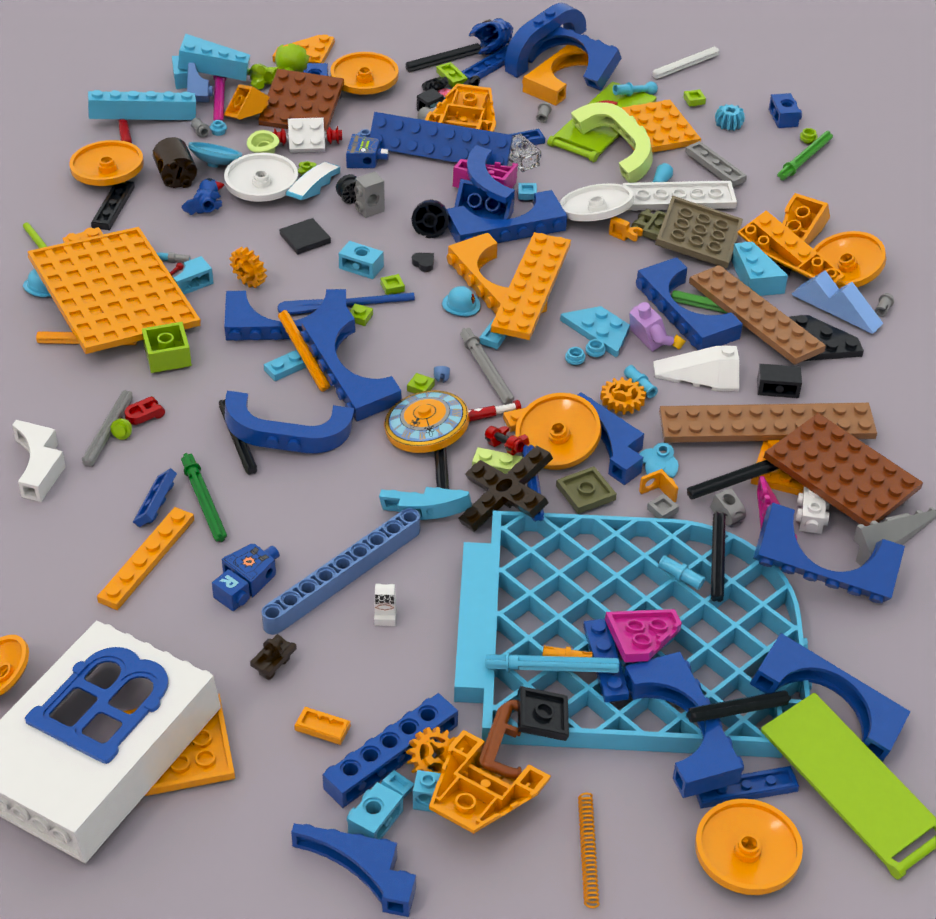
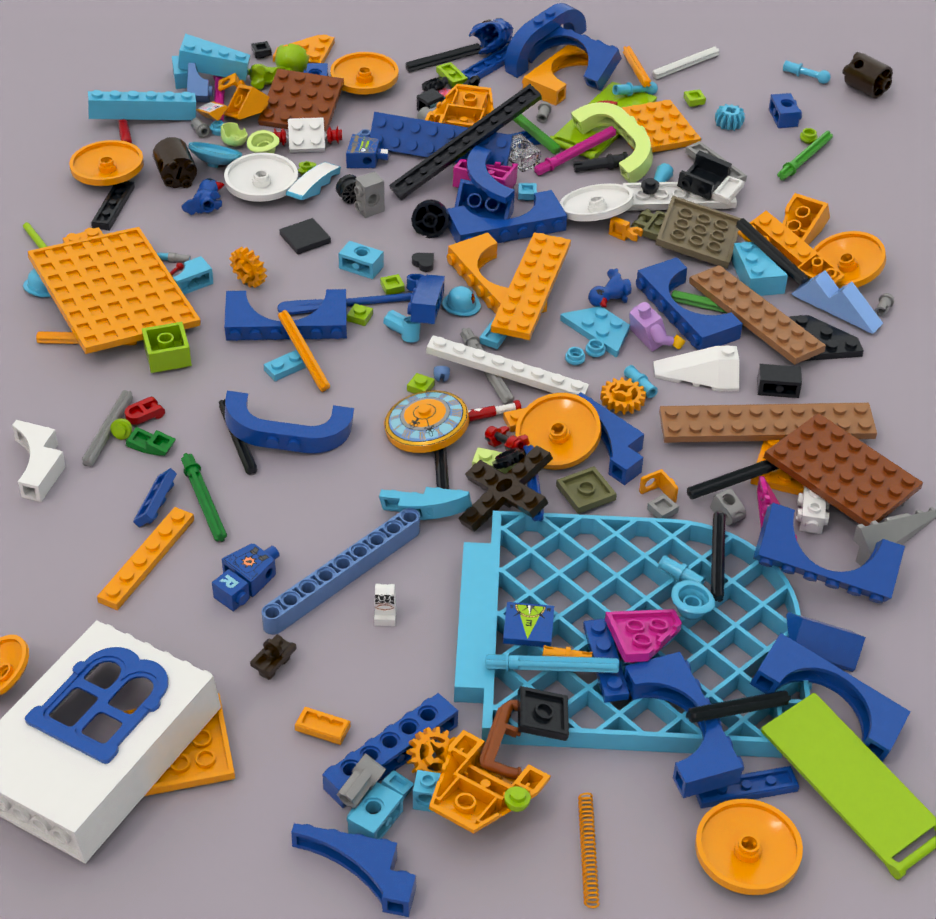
blue arch [300,305,402,422] -> none
medium azure plate [639,443,679,478] -> none
none -> green slope [125,427,176,456]
none -> light orange slope [196,101,228,121]
none -> light orange bracket [218,73,246,91]
none -> yellowish green hair [221,122,248,147]
none -> black plate [251,41,272,58]
none -> light grey piece [336,753,386,808]
none -> medium azure piece [383,310,421,343]
none -> black plate [389,84,542,200]
none -> blue hinge [406,274,445,324]
none -> white plate [426,335,589,395]
none -> black gear [492,447,526,469]
none -> blue tile [503,602,554,647]
none -> lime plate [504,786,531,812]
none -> bright green axle [513,114,561,154]
none -> dark pink axle [534,126,616,176]
none -> black pin [573,152,628,172]
none -> blue animal [588,268,632,307]
none -> light orange axle [623,46,651,87]
none -> black plate [641,178,660,194]
none -> medium azure hat [671,580,715,620]
none -> black panel [677,150,732,200]
none -> white tile [711,176,745,205]
none -> black axle [736,218,808,285]
none -> medium azure pin [783,60,831,84]
none -> blue slope [786,612,866,672]
none -> dark brown cylinder [842,52,893,98]

